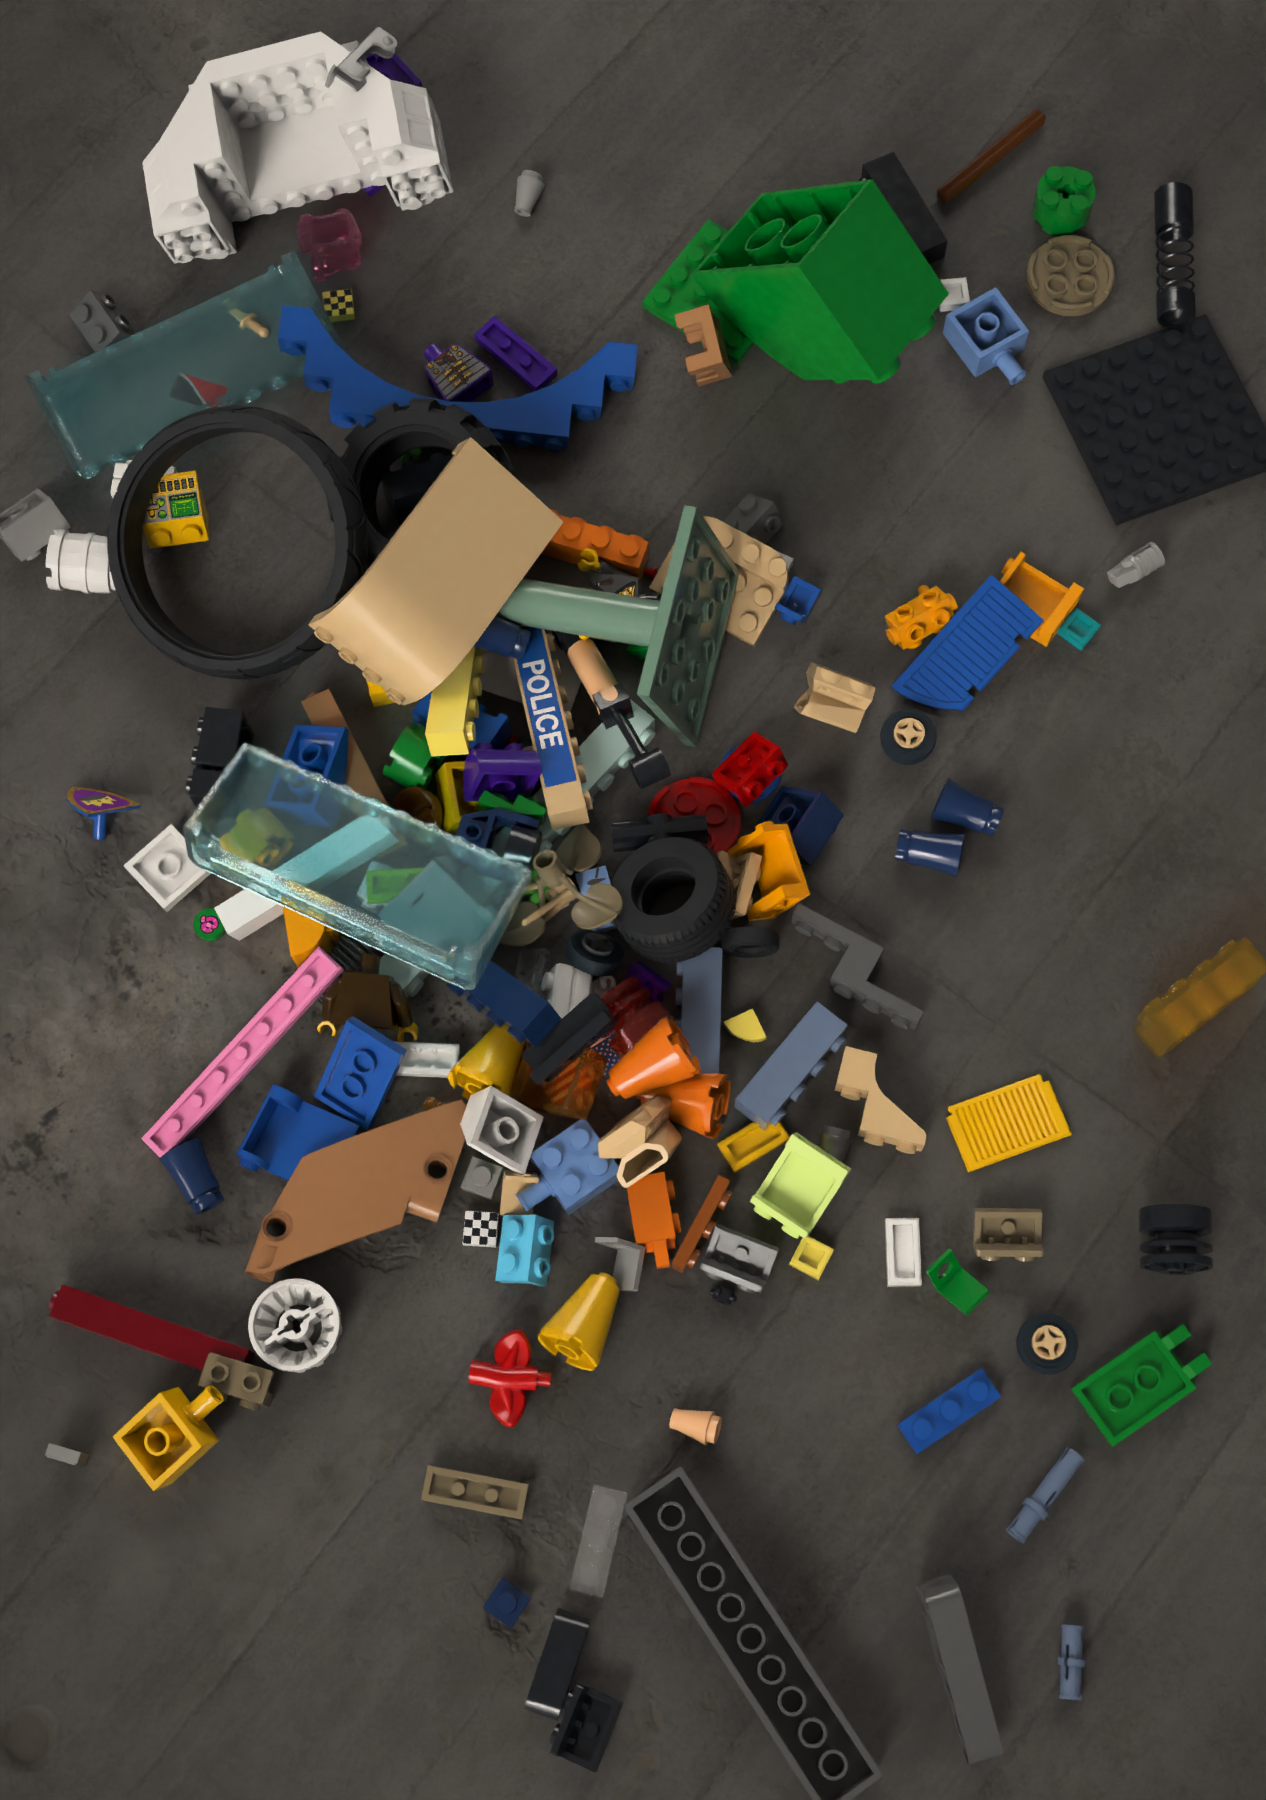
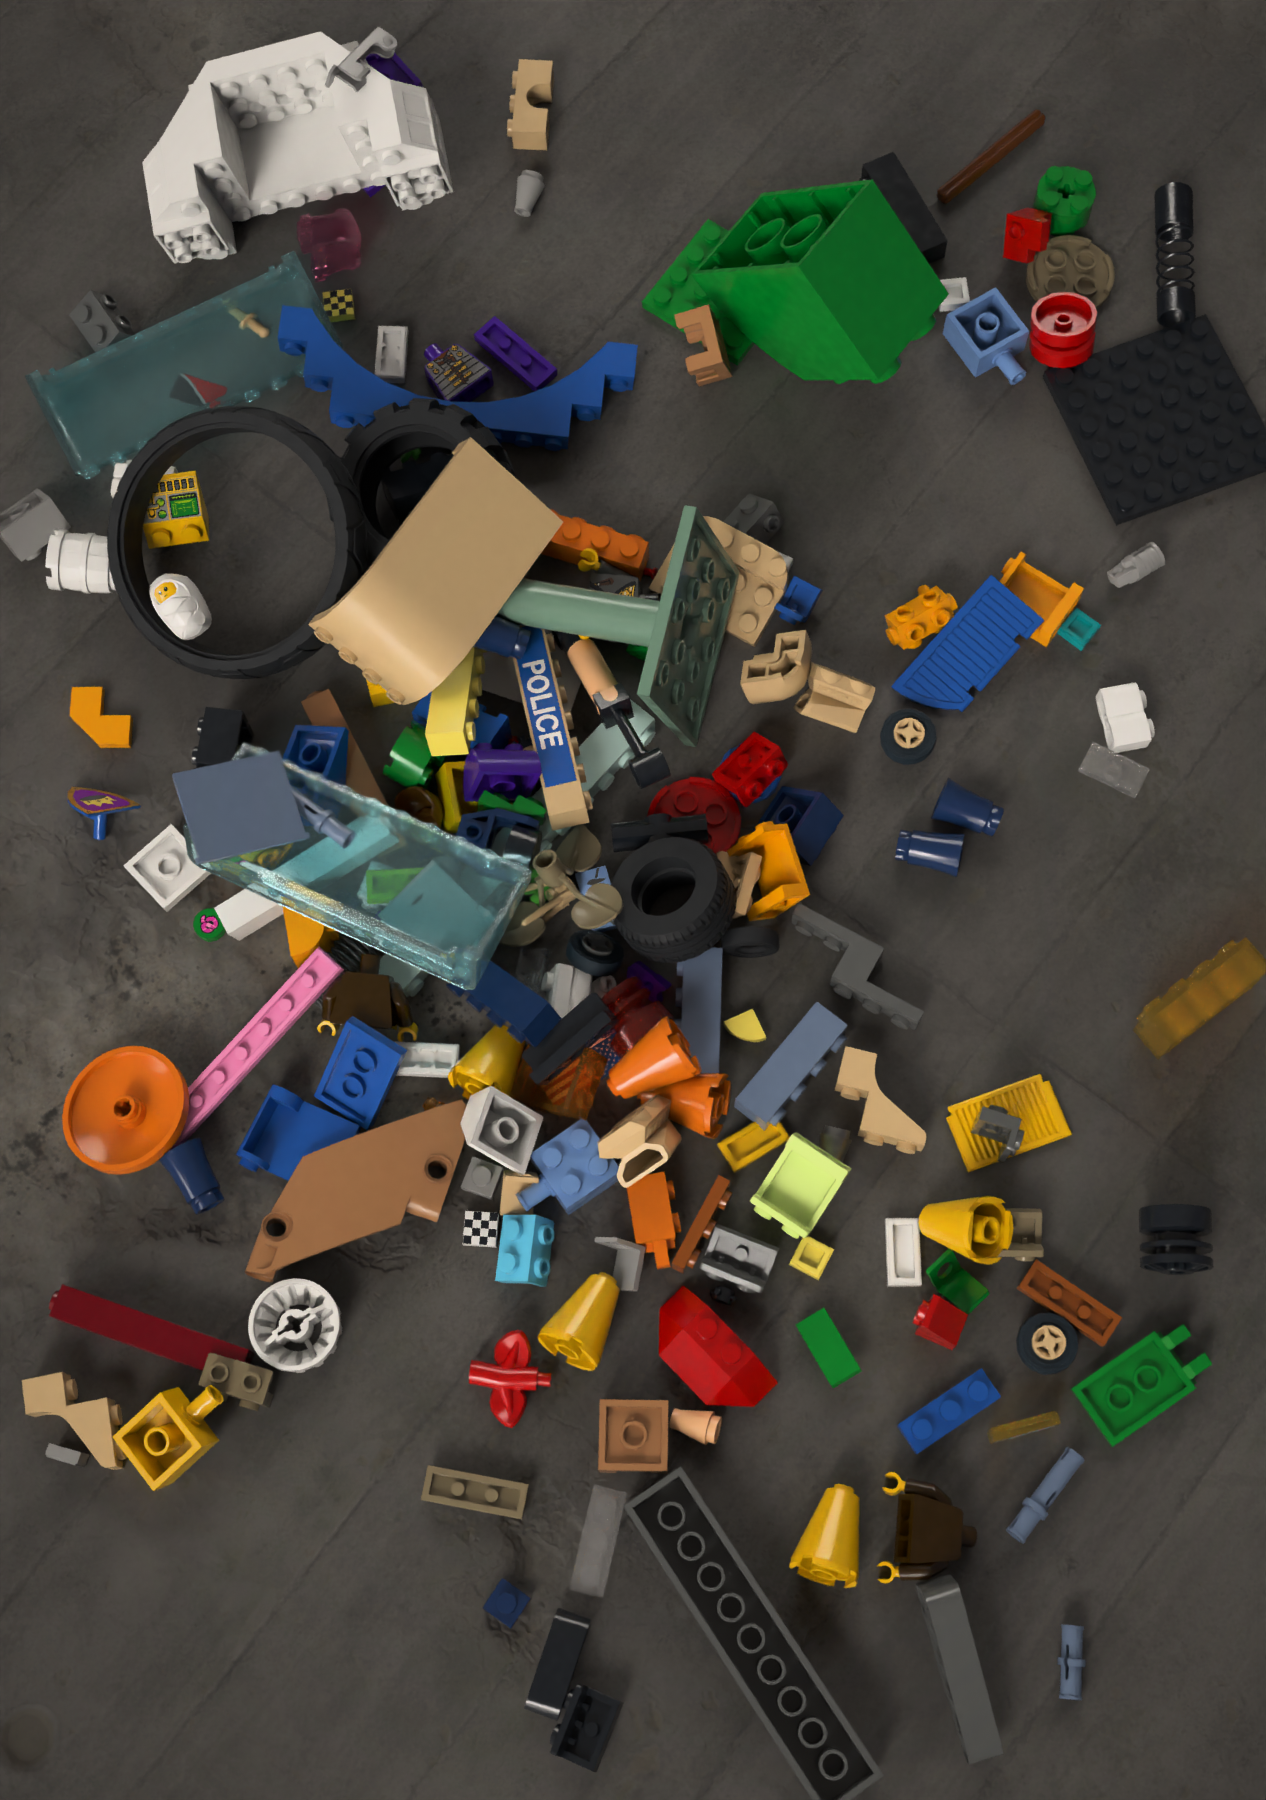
none -> tan arch [22,1372,127,1470]
none -> orange dish [62,1046,189,1175]
none -> light orange tile [69,687,133,748]
none -> white piece [149,573,212,640]
none -> sand blue piece [172,751,310,864]
none -> sand blue pin [290,784,356,849]
none -> white plate [374,326,409,383]
none -> tan arch [507,59,554,150]
none -> medium nougat panel [598,1399,669,1474]
none -> red wedge [659,1285,778,1407]
none -> tan brick [740,630,812,704]
none -> yellow cone [789,1484,860,1588]
none -> green slope [795,1308,862,1388]
none -> dark brown torso [877,1472,977,1583]
none -> red slope [912,1294,968,1350]
none -> yellow cone [919,1196,1013,1265]
none -> dark grey bracket [971,1105,1024,1163]
none -> clear yellow tile [987,1411,1061,1444]
none -> red brick [1003,207,1052,264]
none -> dark orange plate [1016,1259,1122,1347]
none -> red wheel [1029,292,1097,368]
none -> clear plate [1078,742,1150,798]
none -> white brick [1096,682,1155,754]

